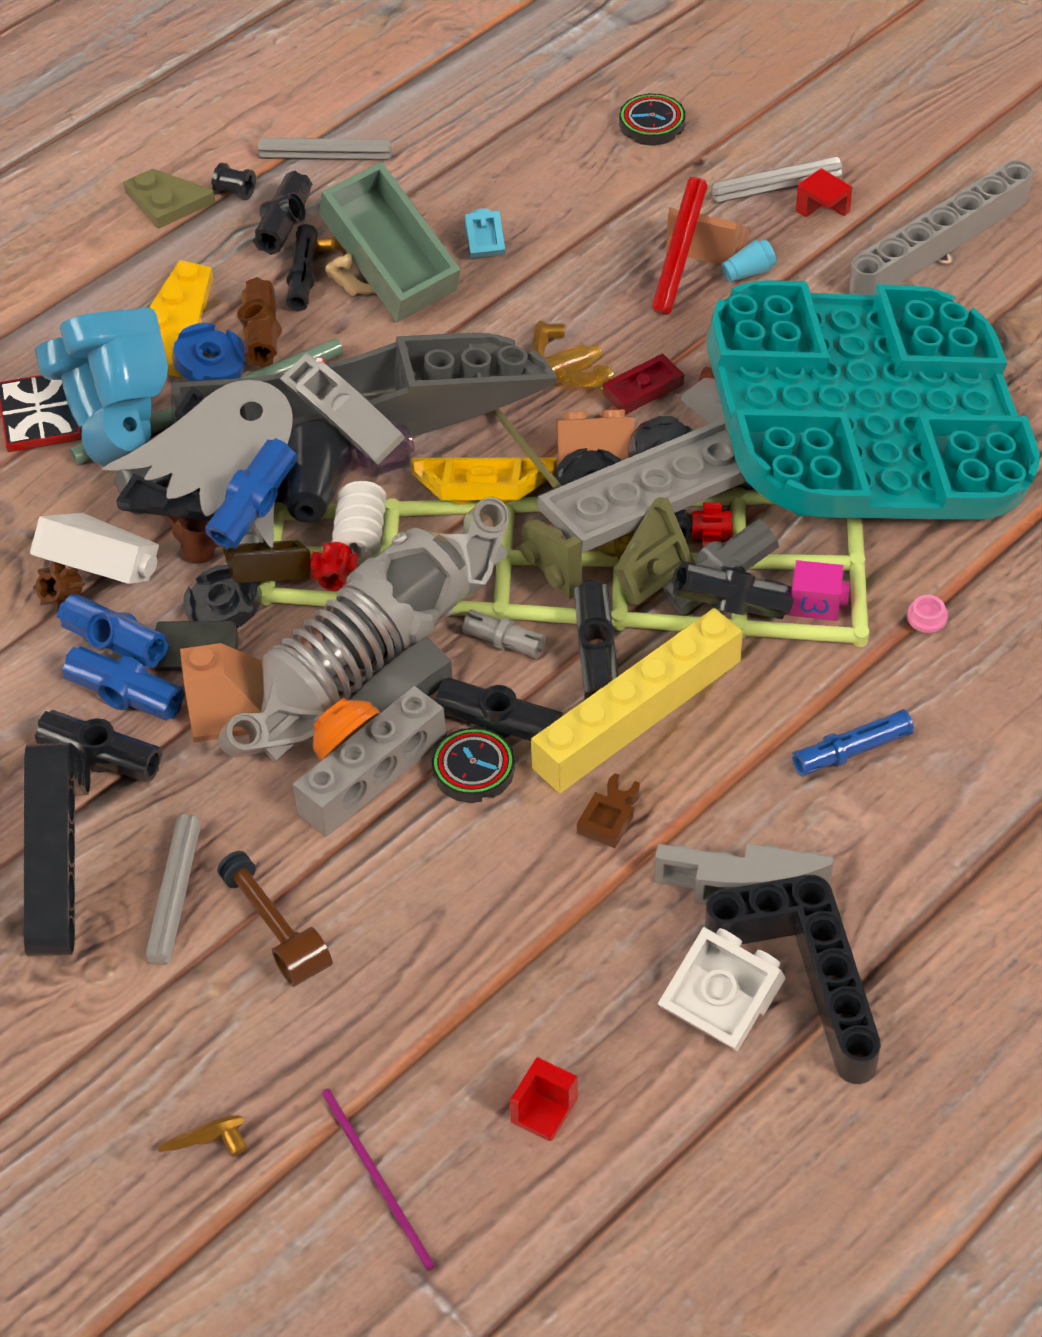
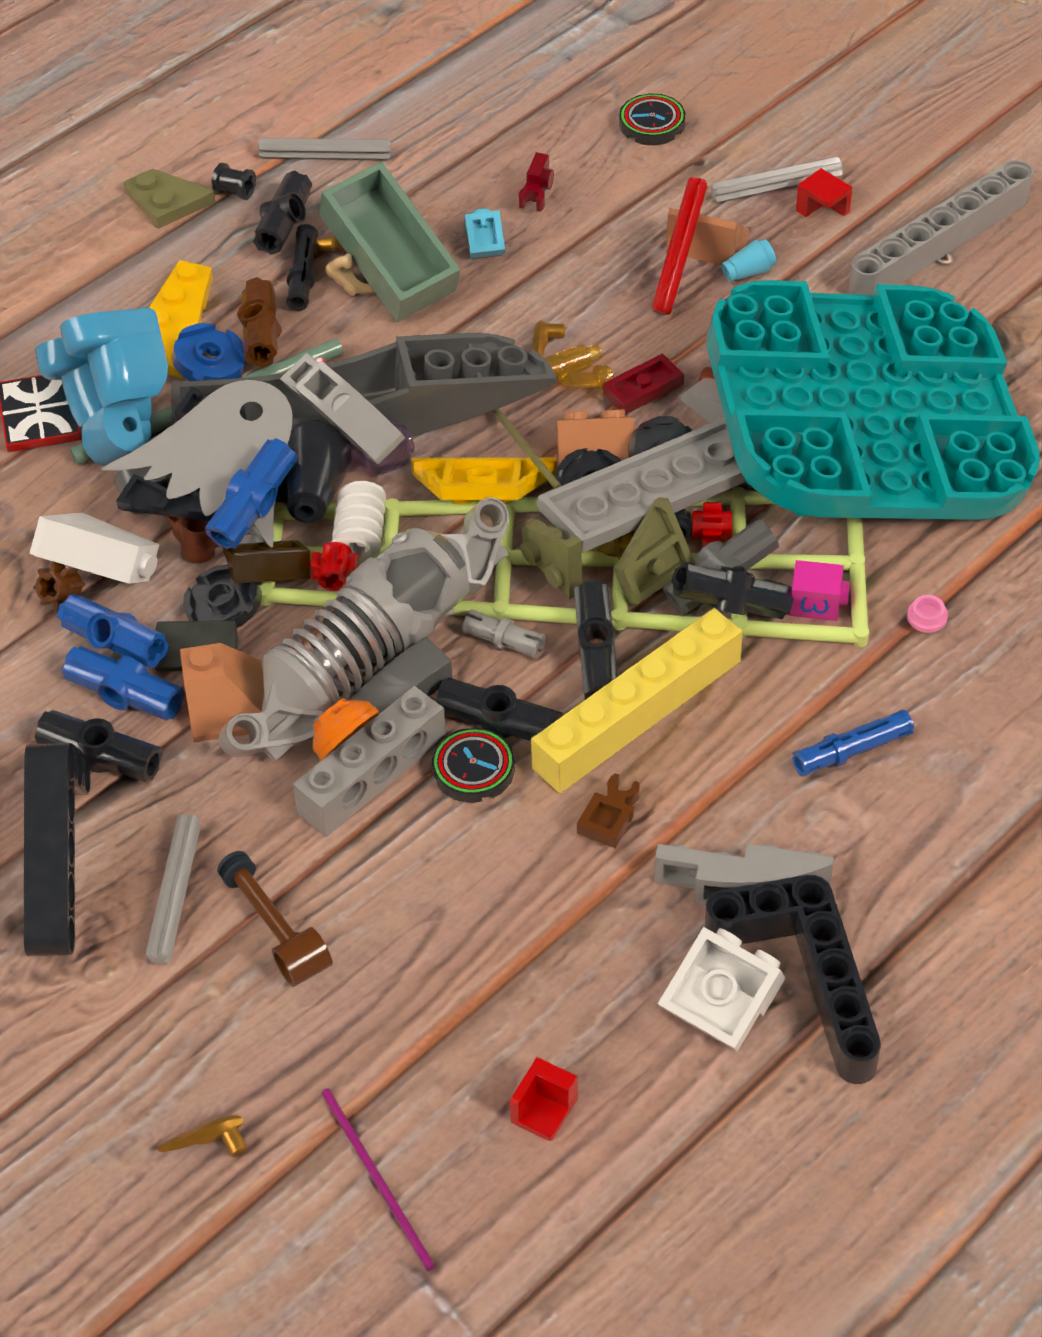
none -> dark red plate [518,152,554,212]

